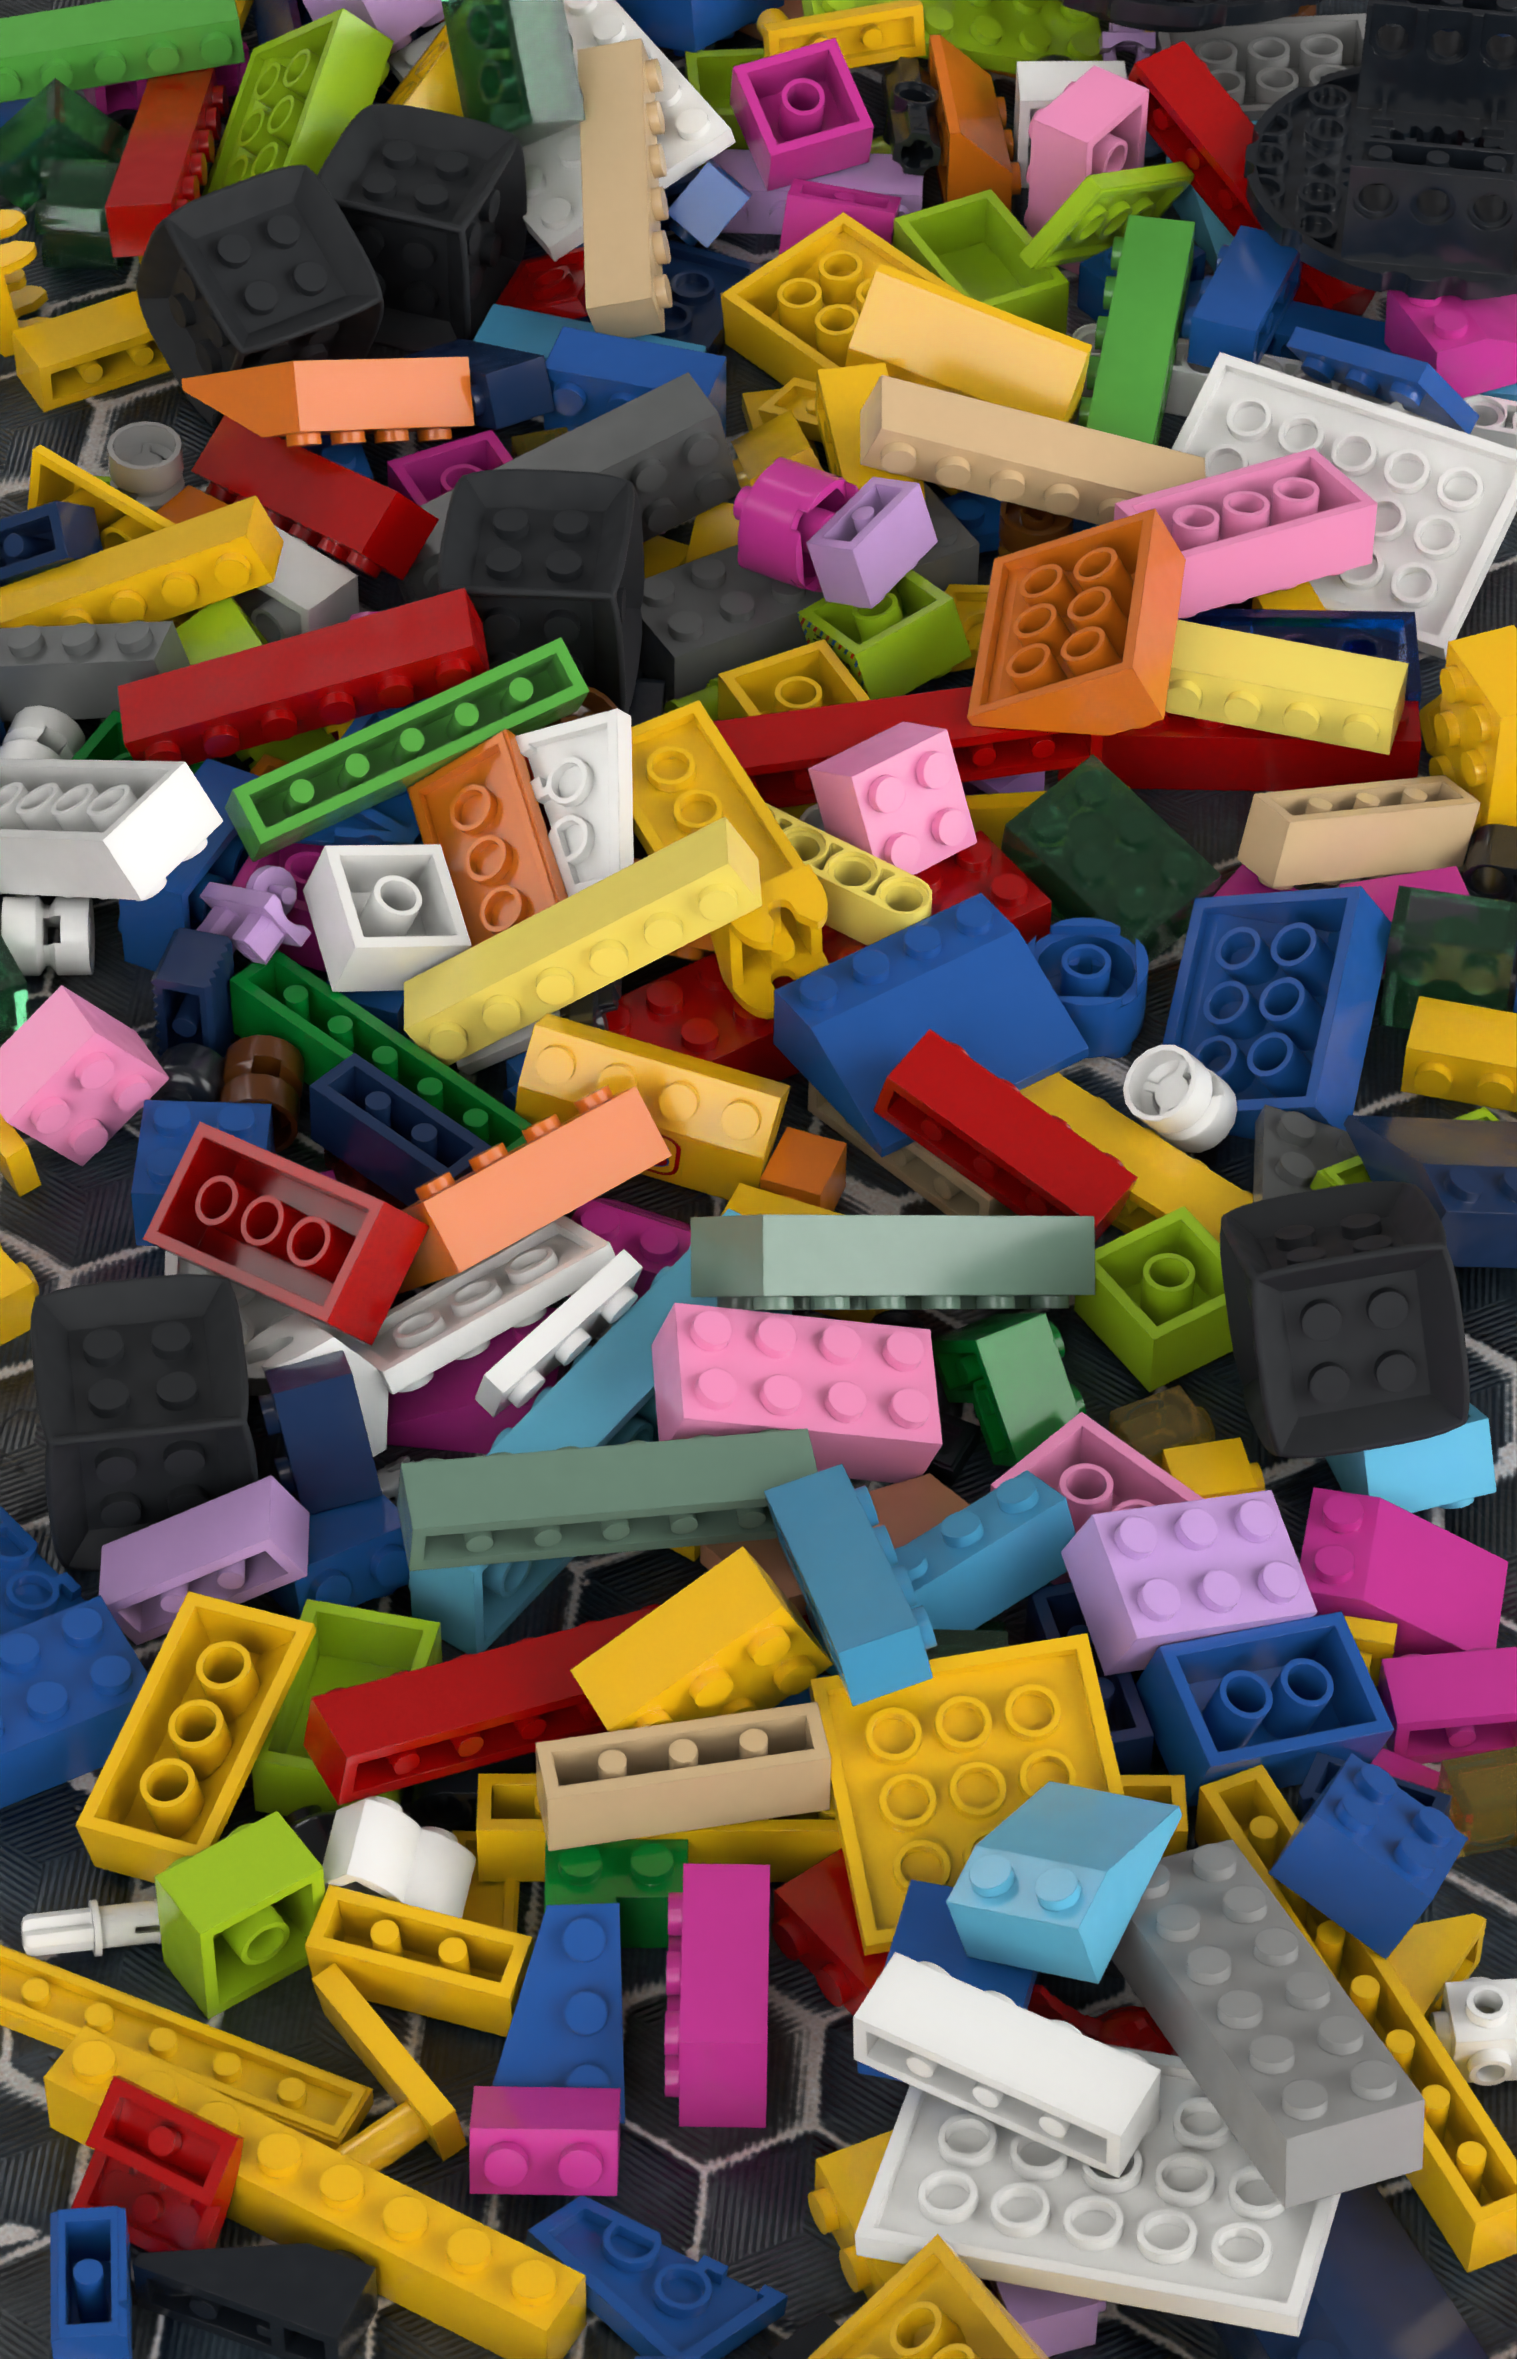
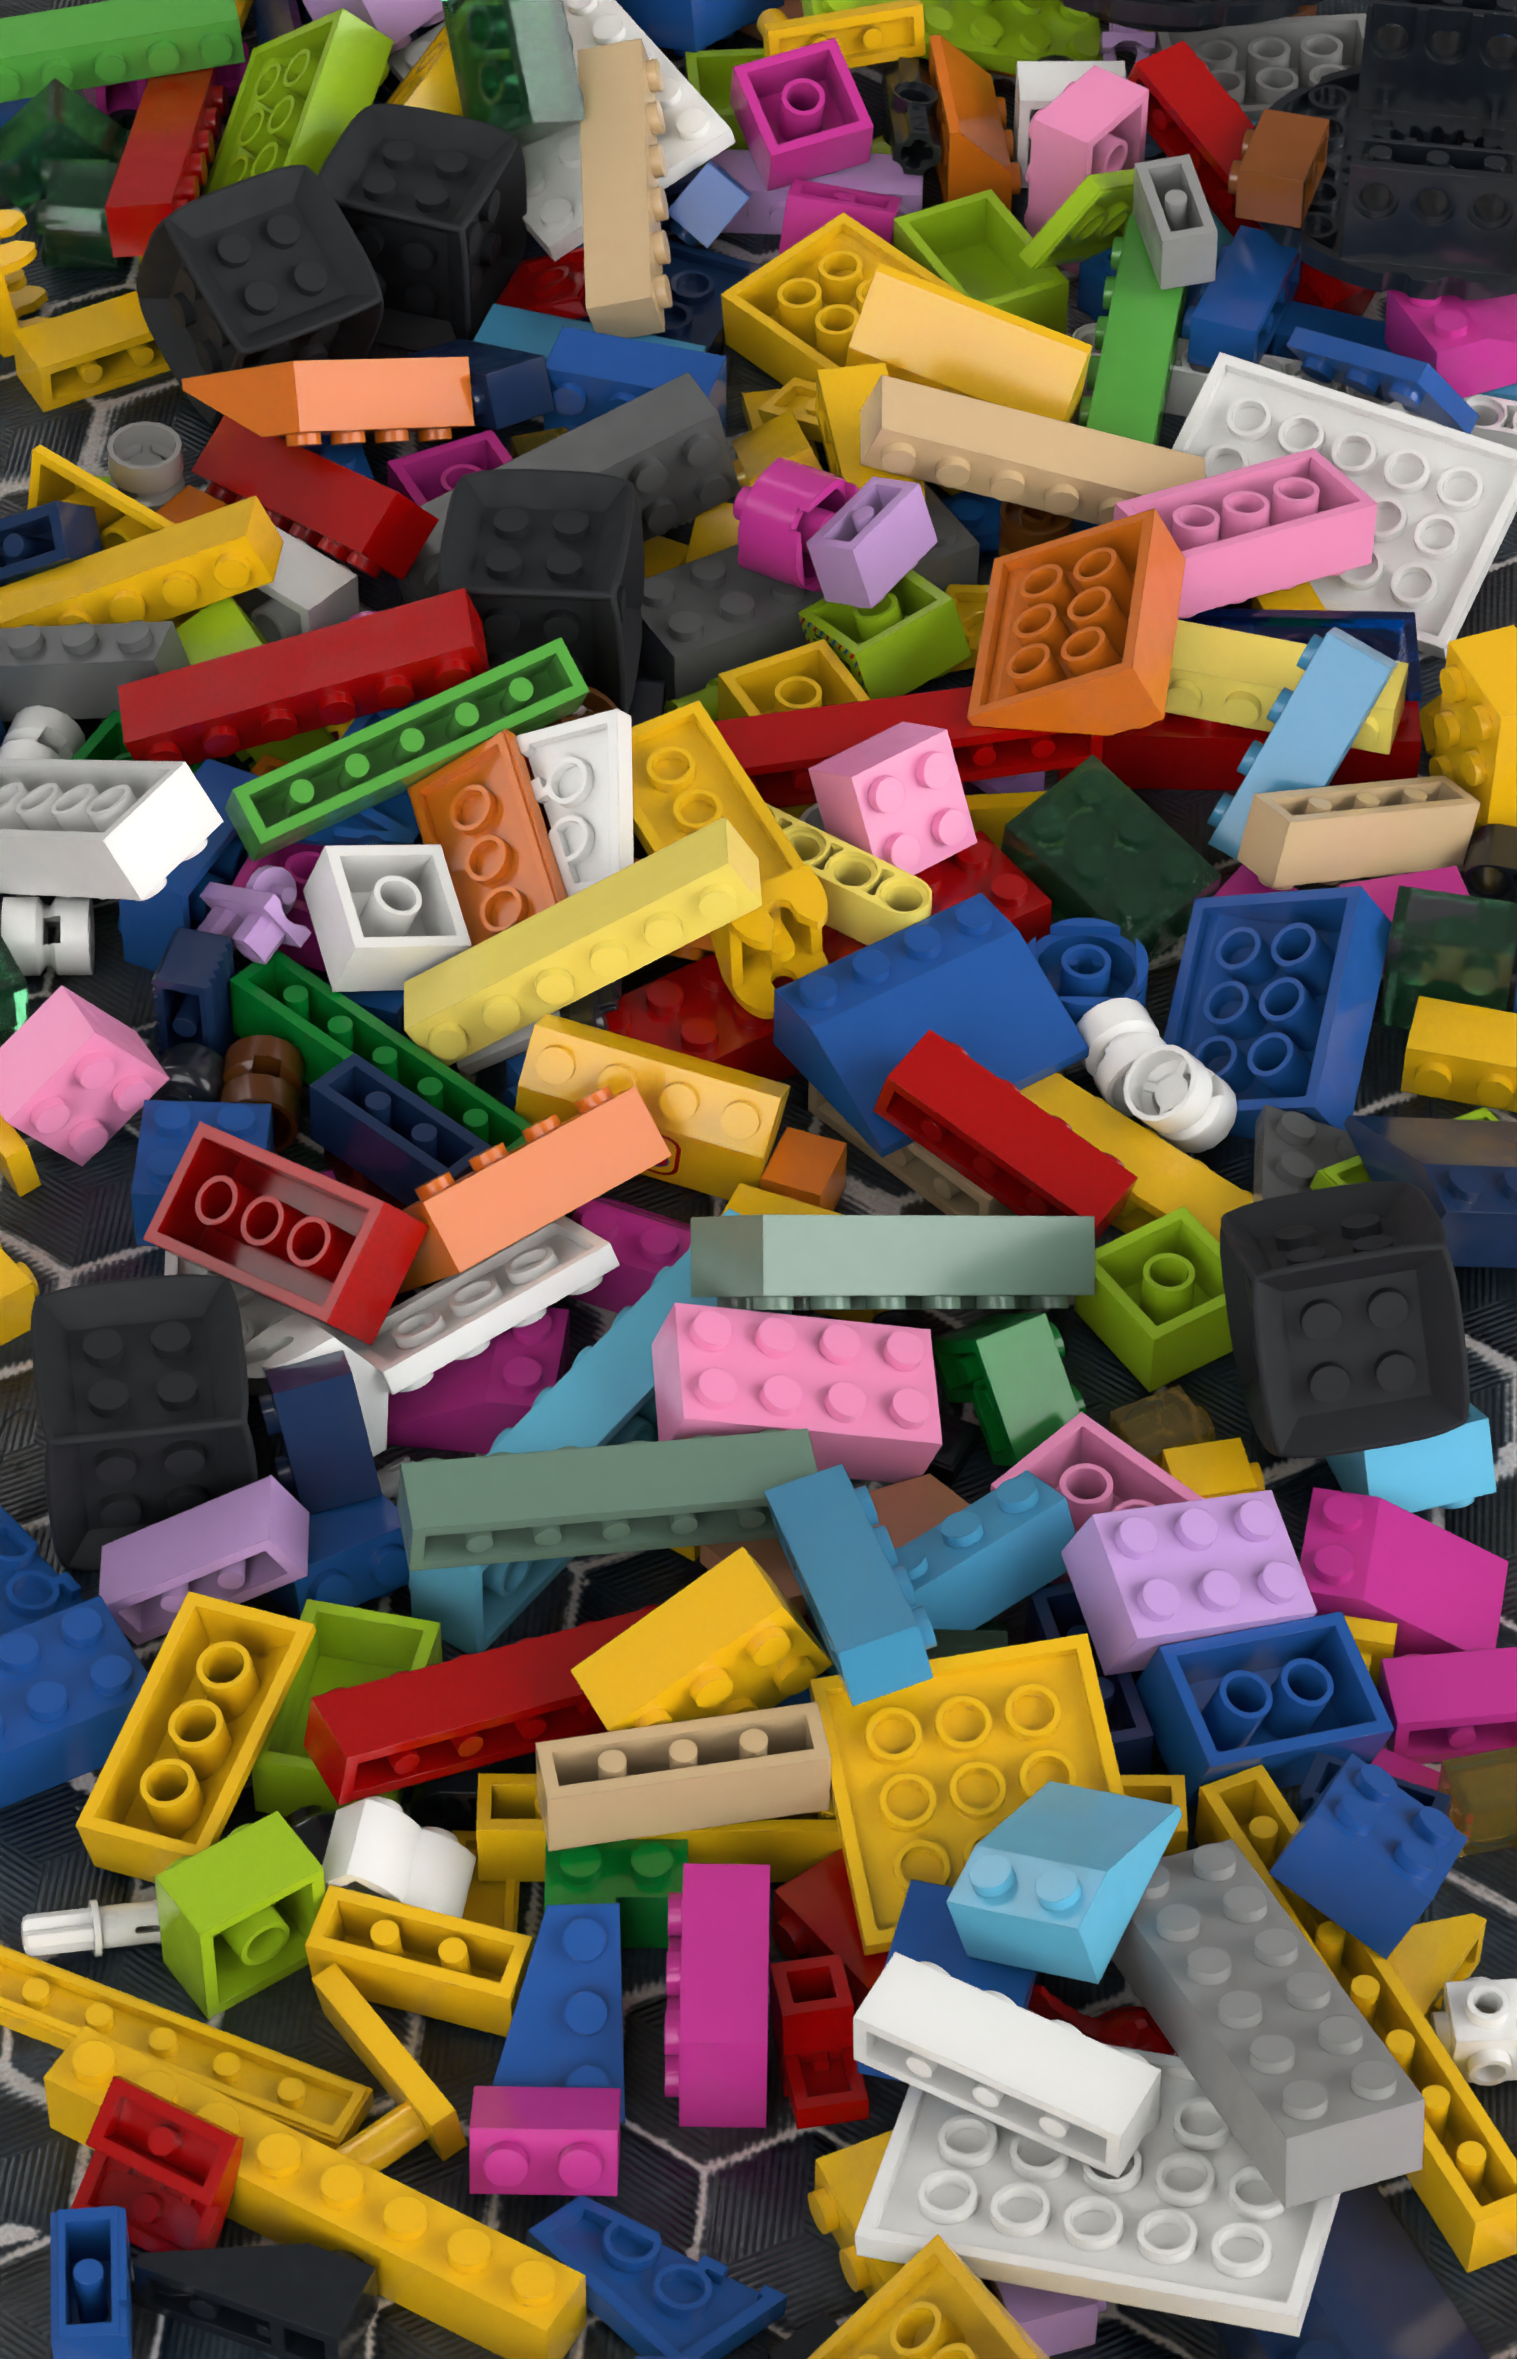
white wing [475,1249,643,1418] -> none
none -> red brick [769,1954,869,2129]
none -> white wheel [1076,997,1167,1117]
none -> light grey brick [1133,154,1218,290]
none -> dark azure brick [1207,627,1398,862]
none -> dark orange brick [1228,108,1330,228]

